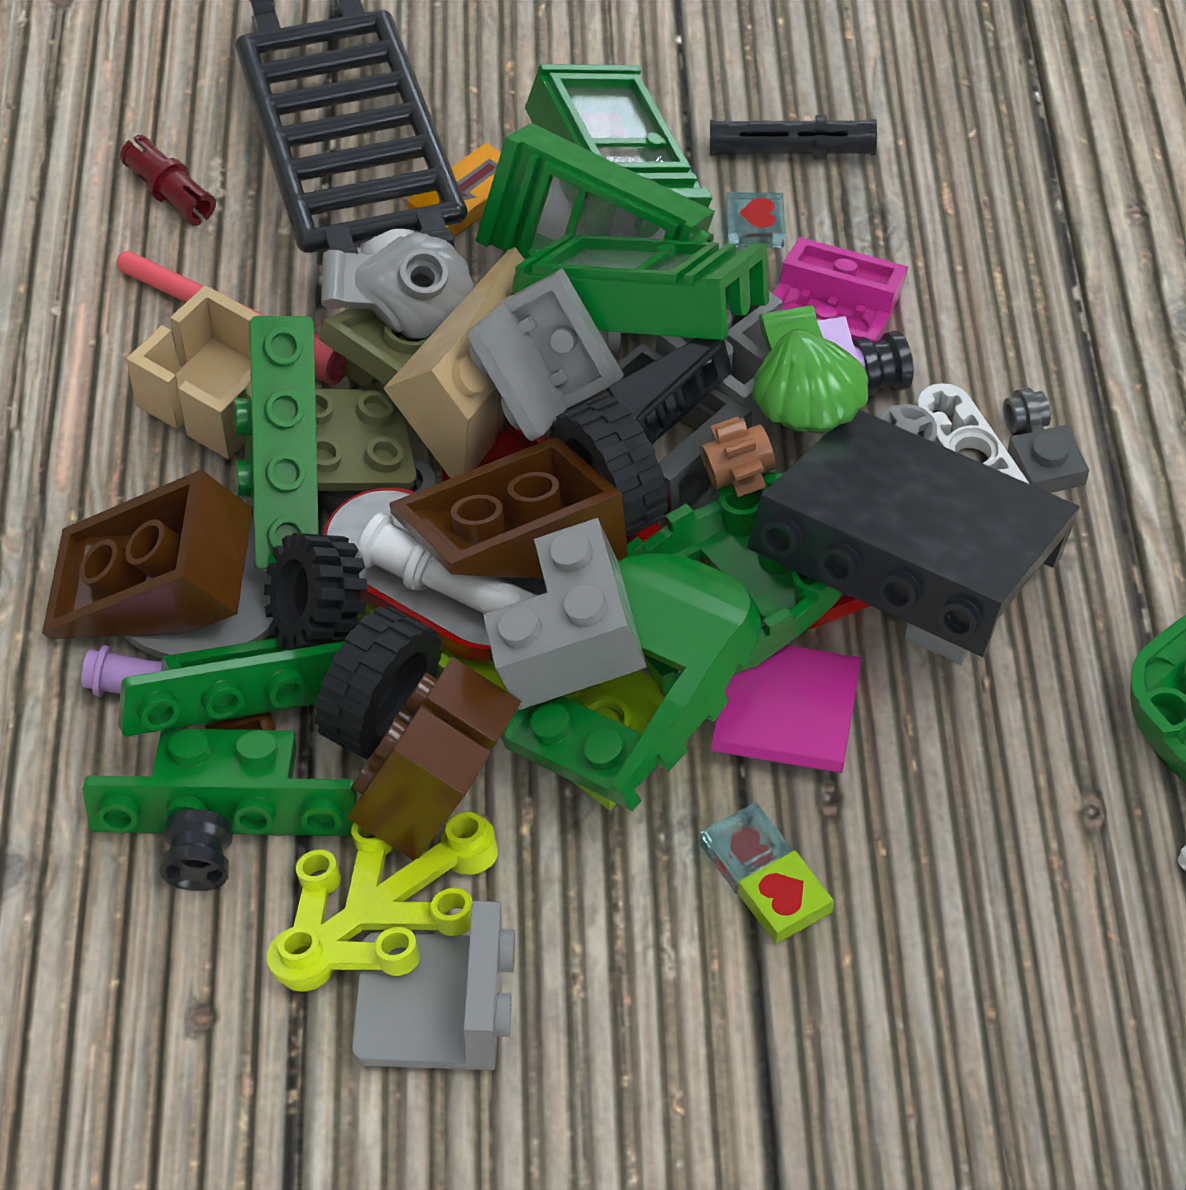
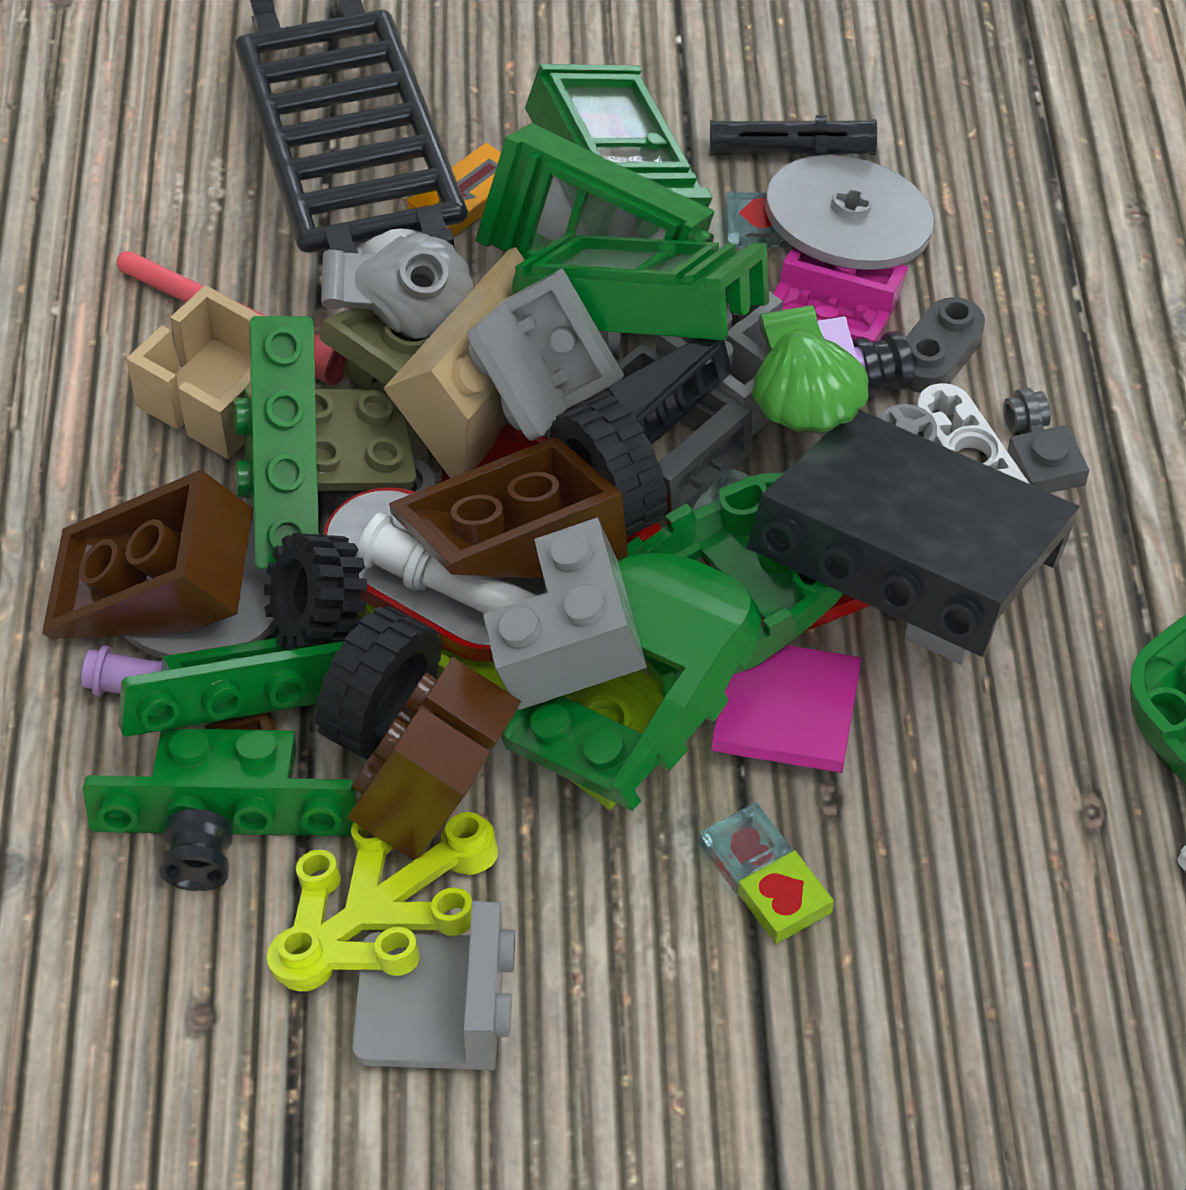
dark red pin [120,135,216,226] -> none
nougat gear [700,416,776,498] -> none
none -> light grey piece [765,155,934,270]
none -> dark grey plate [906,297,985,393]

